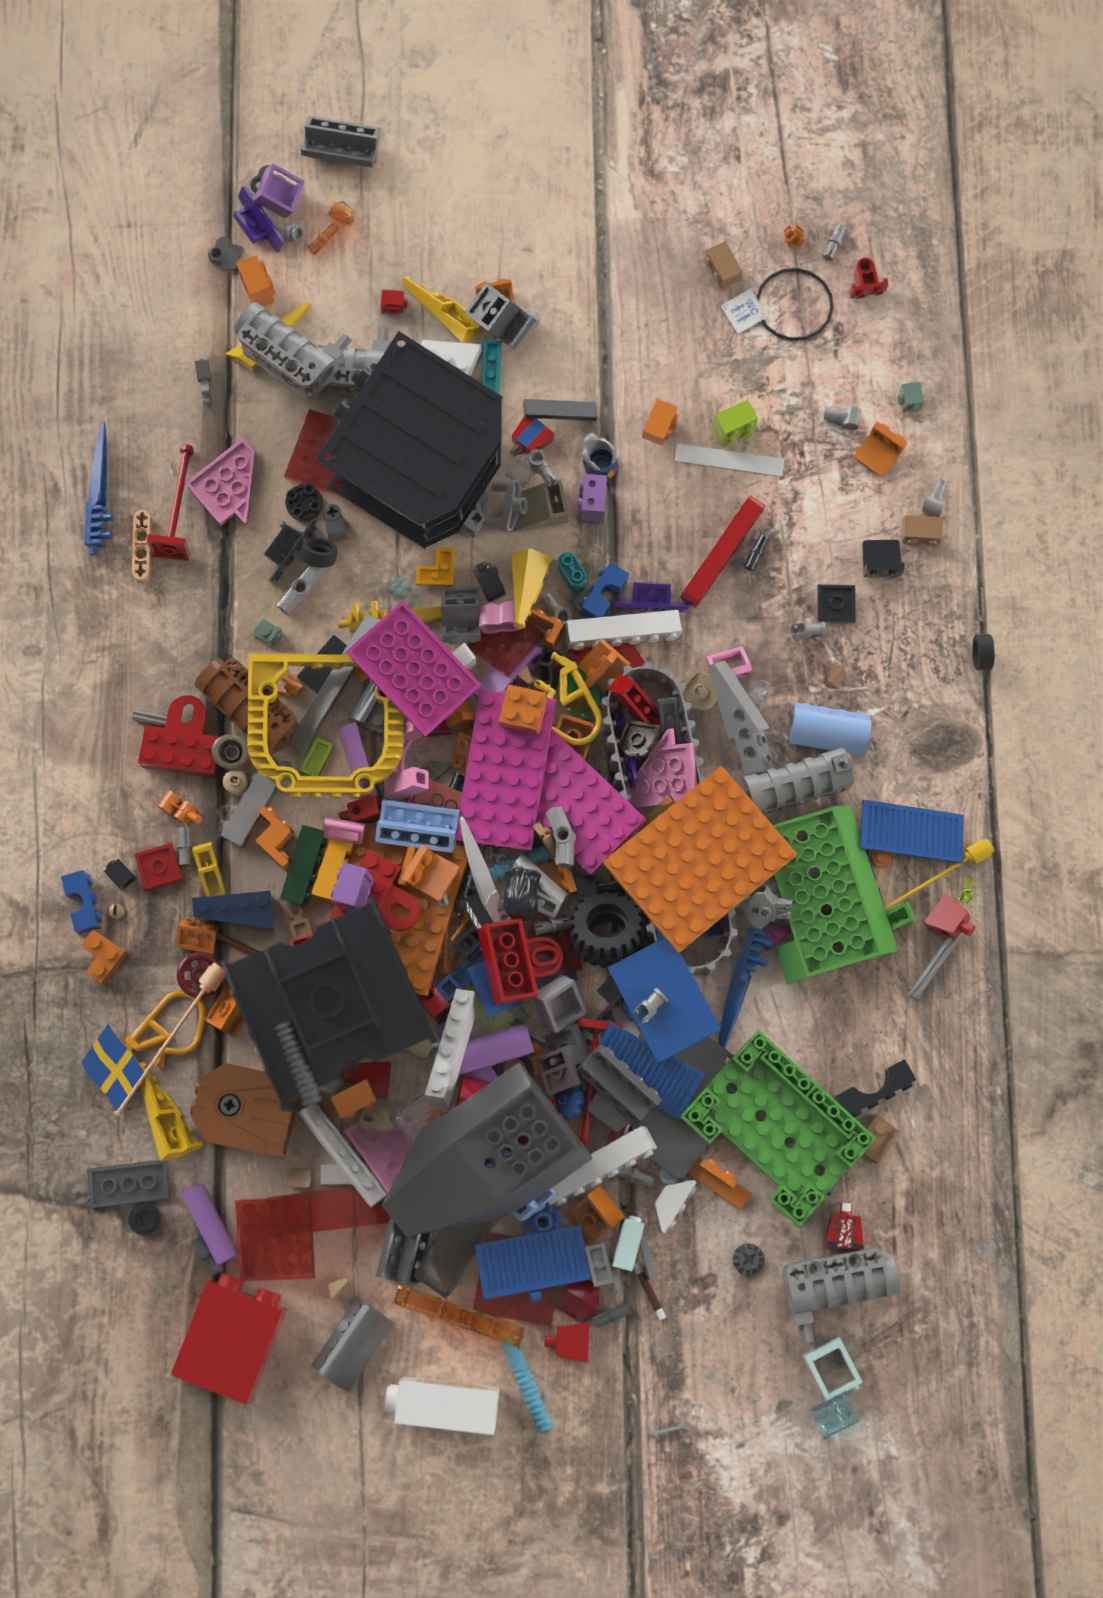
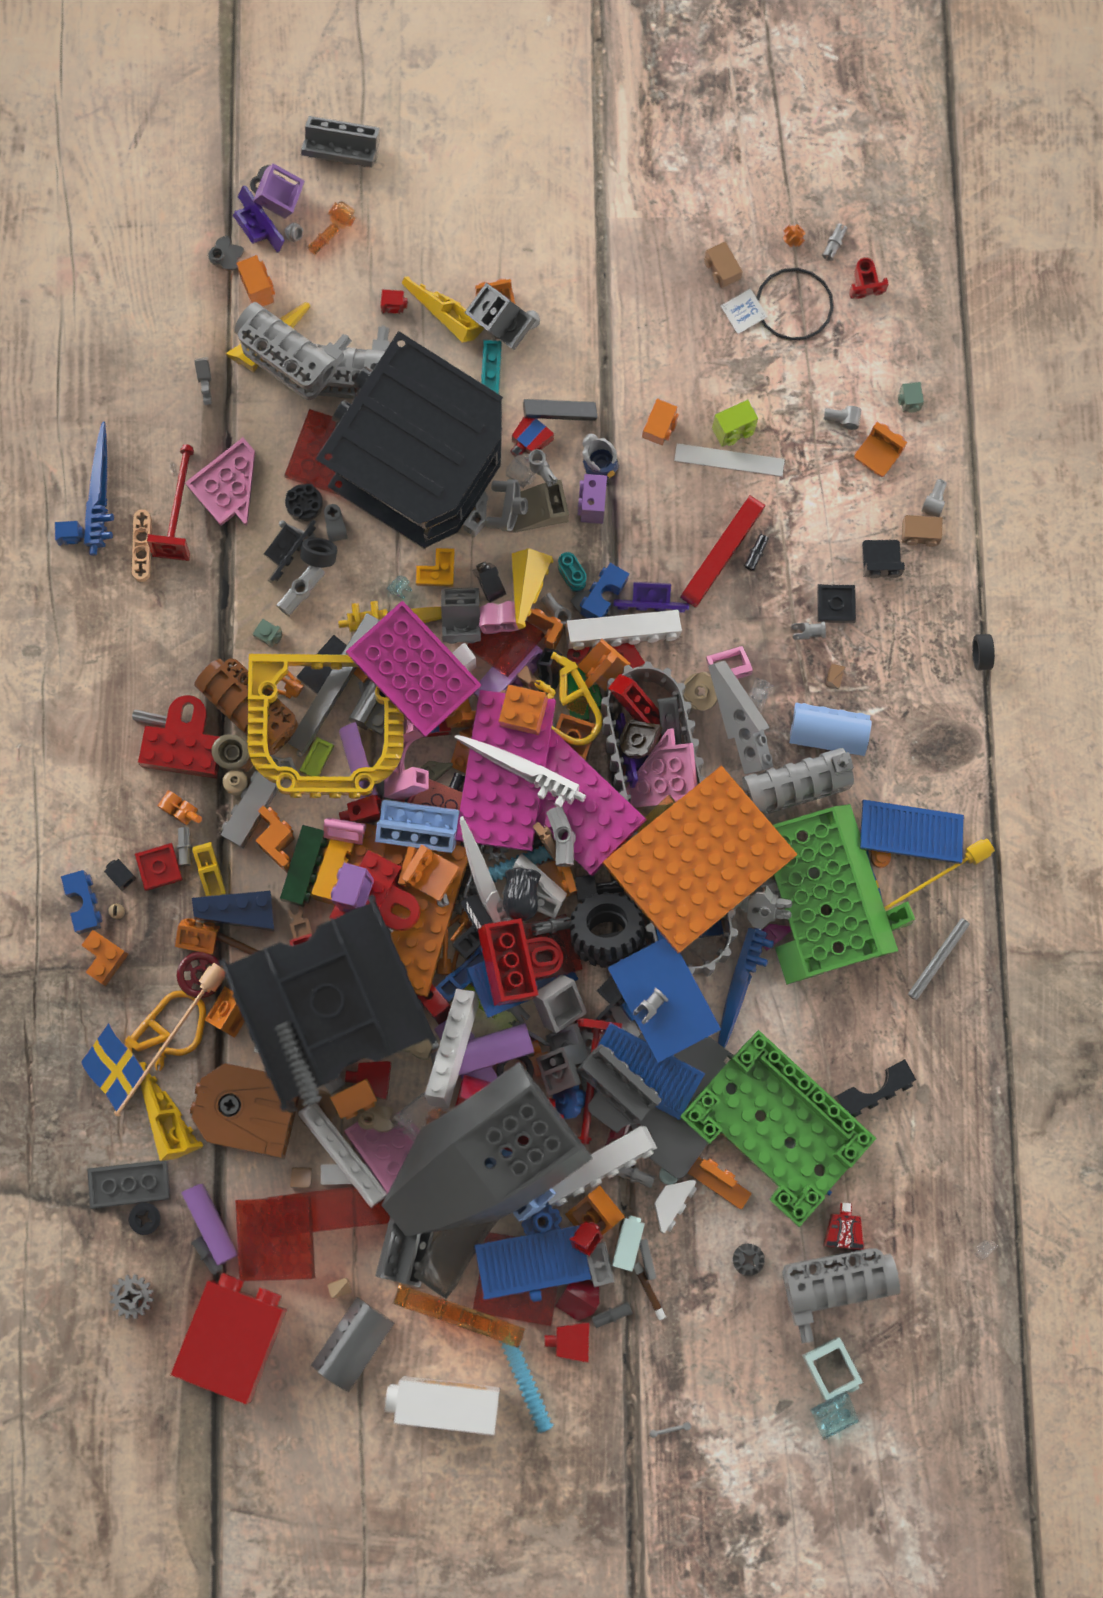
white wedge [421,340,481,376] -> none
medium nougat plate [864,1114,901,1164] -> none
torso [924,893,975,940] -> none
clear neon green hand [958,876,973,904] -> none
none -> blue window [55,521,84,546]
none -> light grey gear [109,1274,154,1319]
none -> white piece [454,735,586,808]
none -> red window [570,1221,603,1257]

